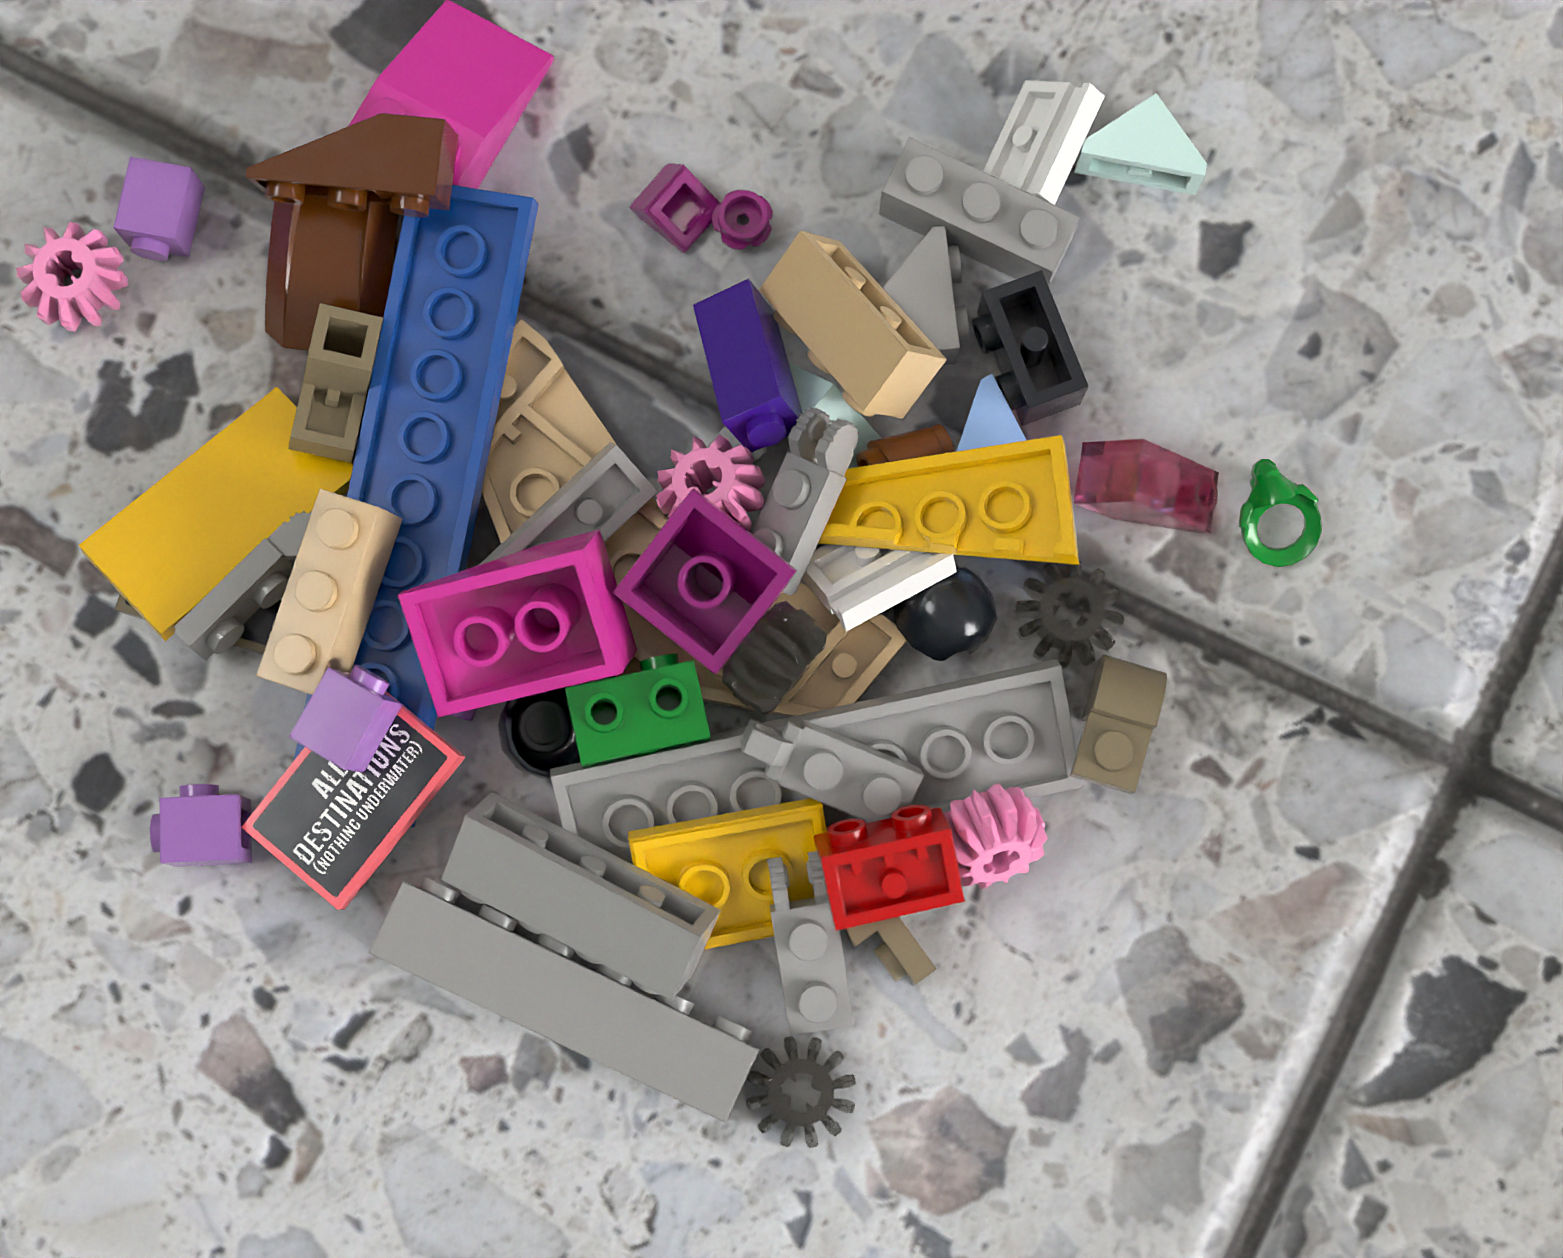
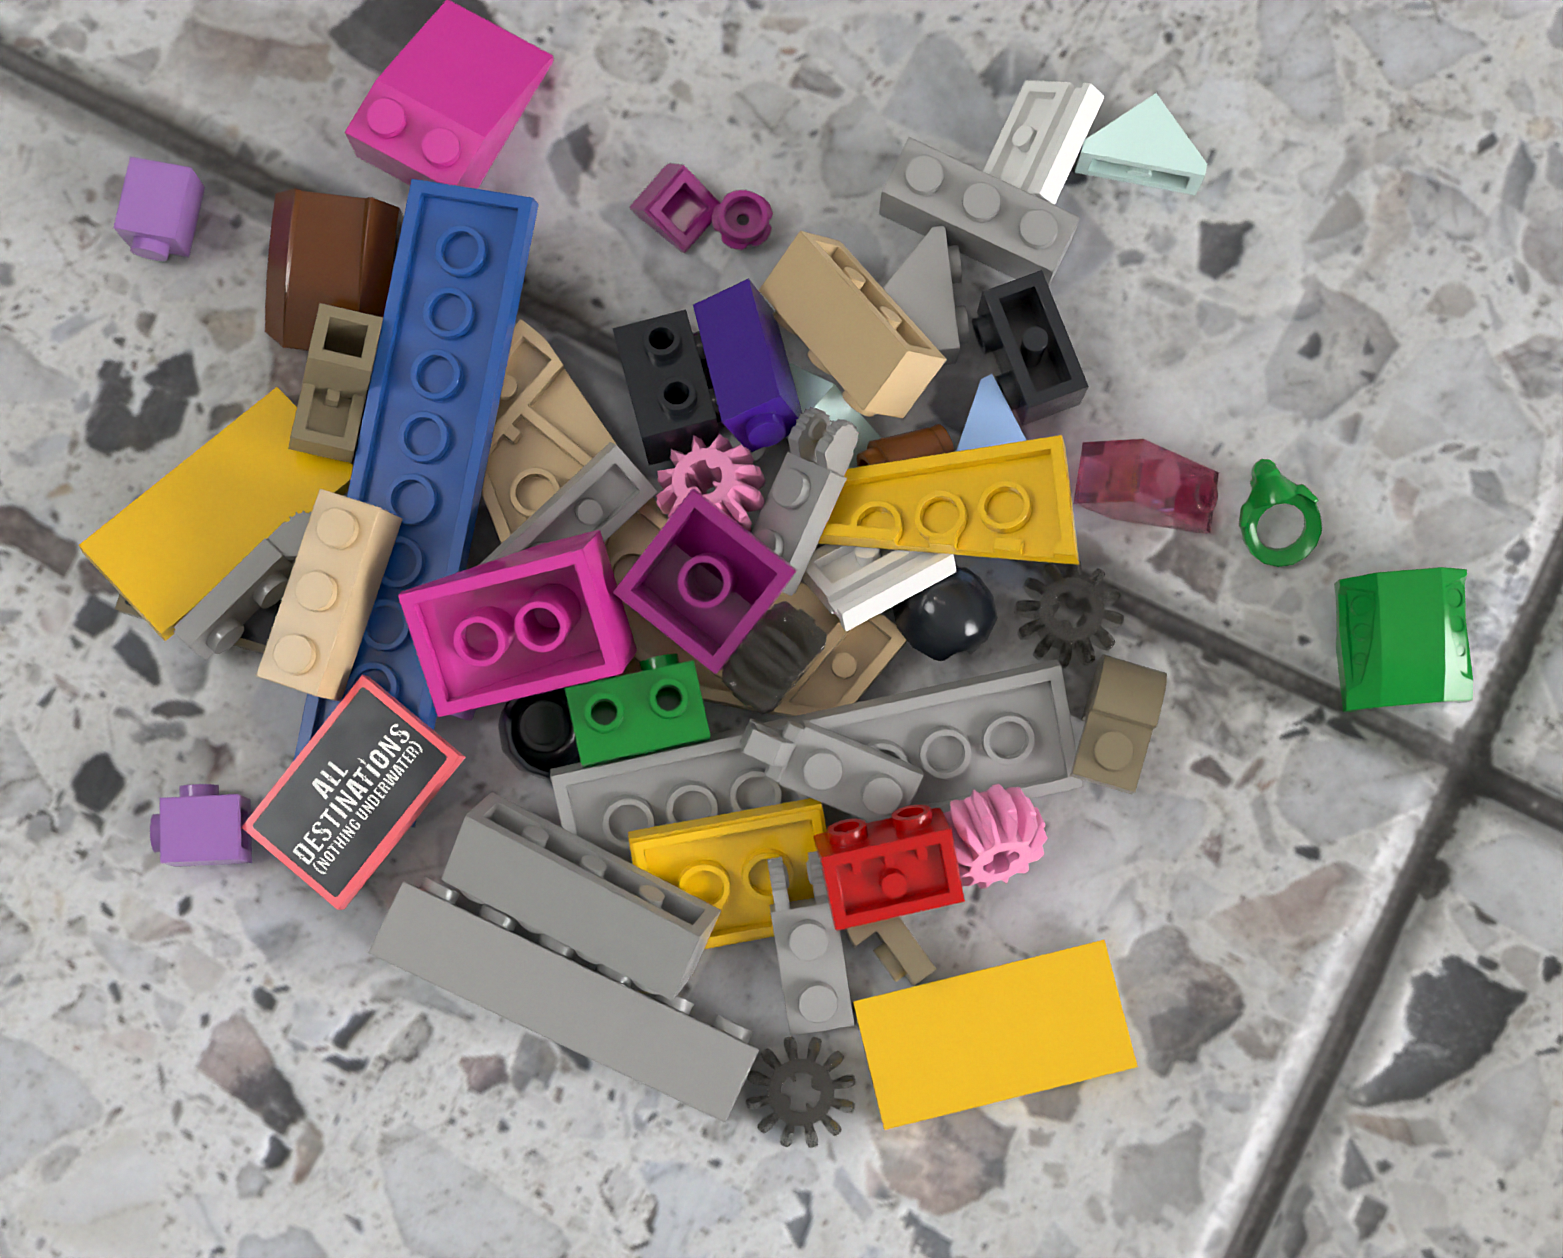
bright pink gear [16,222,129,332] -> none
reddish brown slope [245,113,459,217] -> none
medium lavender brick [289,665,403,773] -> none
none -> black brick [612,309,722,466]
none -> yellow tile [853,939,1138,1130]
none -> green slope [1334,567,1473,712]

